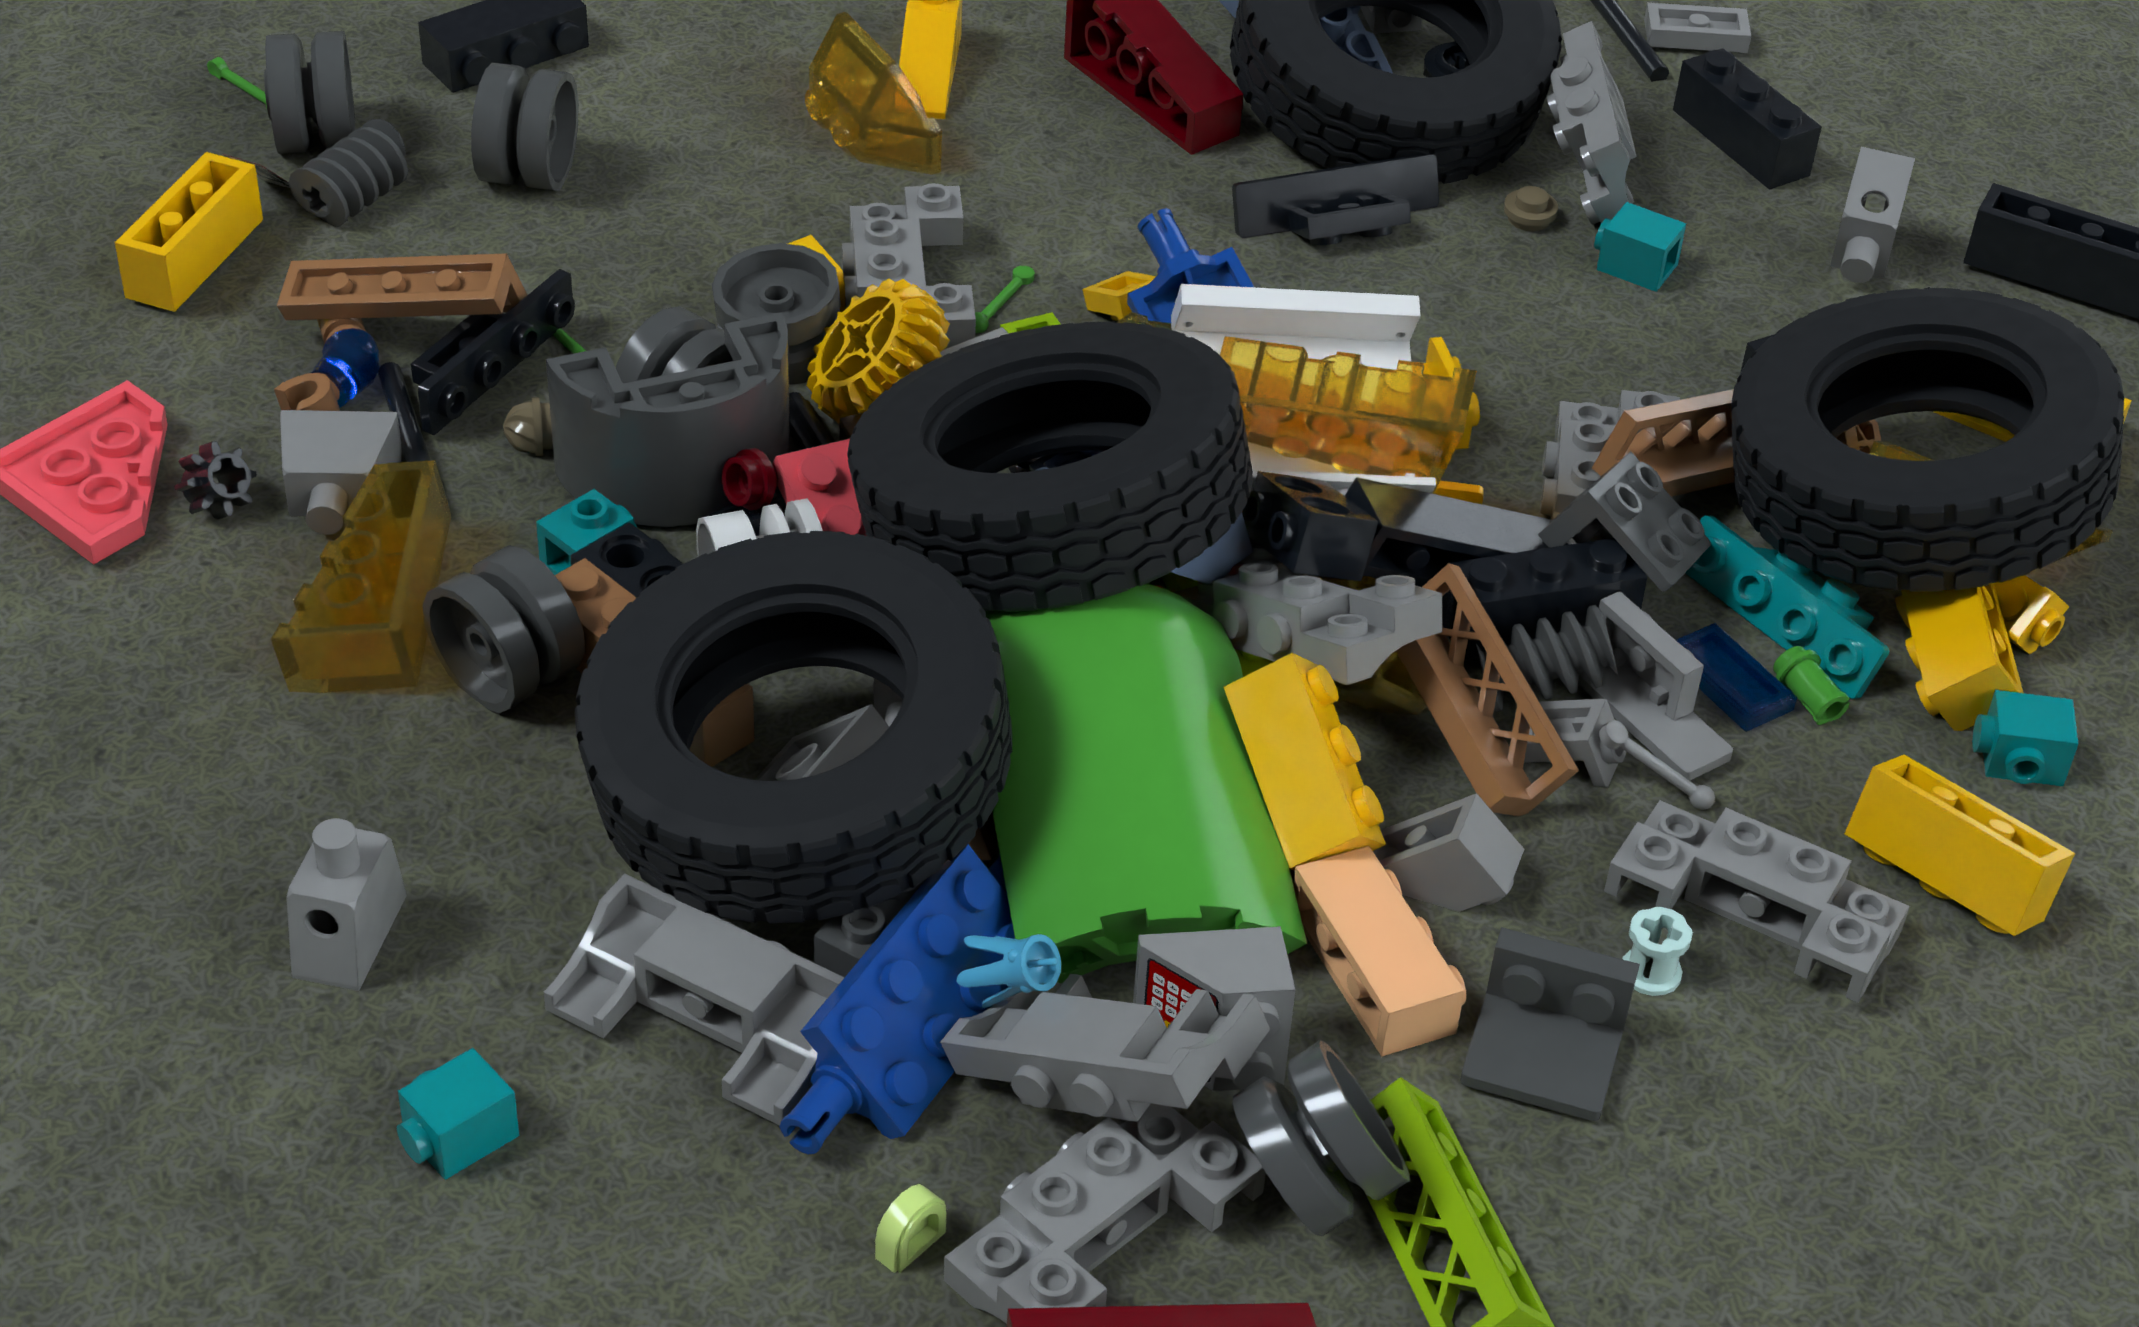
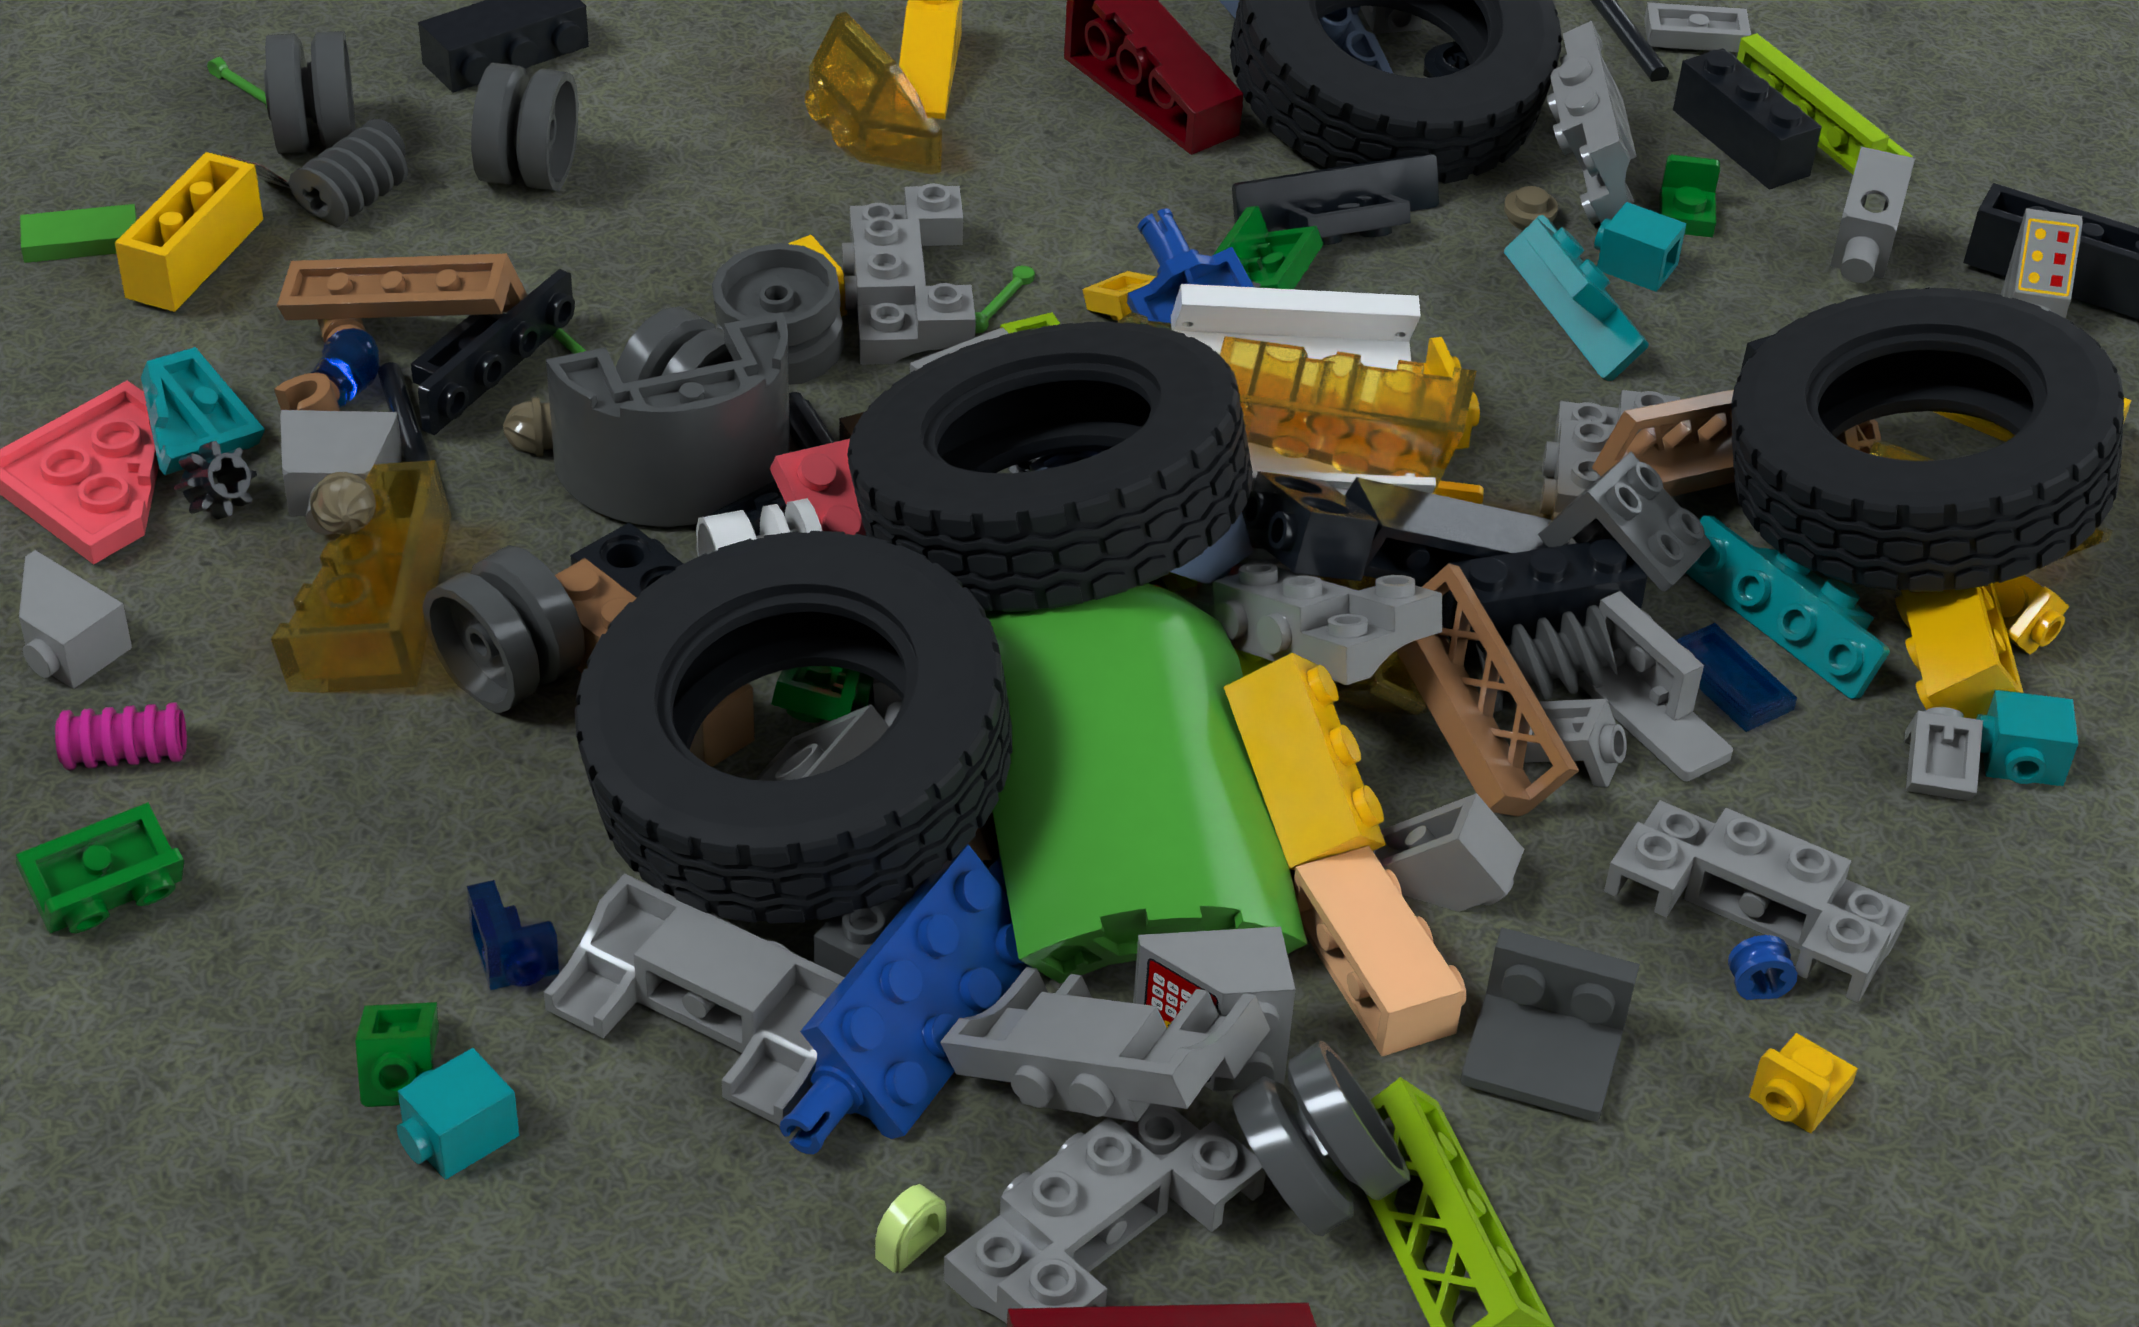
light grey torso [287,818,407,991] -> none
teal brick [536,489,637,575] -> none
dark red plate [722,448,778,510] -> none
yellow gear [806,278,950,424] -> none
medium azure piece [956,934,1061,1009] -> none
light grey hinge [1599,720,1715,810] -> none
light aqua bush [1622,907,1693,996] -> none
bright green pin [1773,646,1850,725] -> none
yellow brick [1844,754,2075,936] -> none
none -> green bracket [16,802,184,934]
none -> light grey slope [19,550,132,689]
none -> bright green tile [20,204,138,263]
none -> dark pink piece [55,702,187,770]
none -> teal wing [141,347,265,475]
none -> dark tan plate [310,472,376,535]
none -> green bracket [355,1002,439,1107]
none -> clear blue bracket [467,880,559,990]
none -> green bracket [771,666,874,723]
none -> green bracket [1213,206,1324,289]
none -> teal bracket [1504,215,1649,381]
none -> green bracket [1659,154,1720,238]
none -> blue bush [1728,935,1798,1000]
none -> lime fence [1737,33,1913,175]
none -> yellow bracket [1749,1033,1858,1133]
none -> light grey bracket [1904,707,1983,801]
none -> light grey slope [2001,208,2083,318]

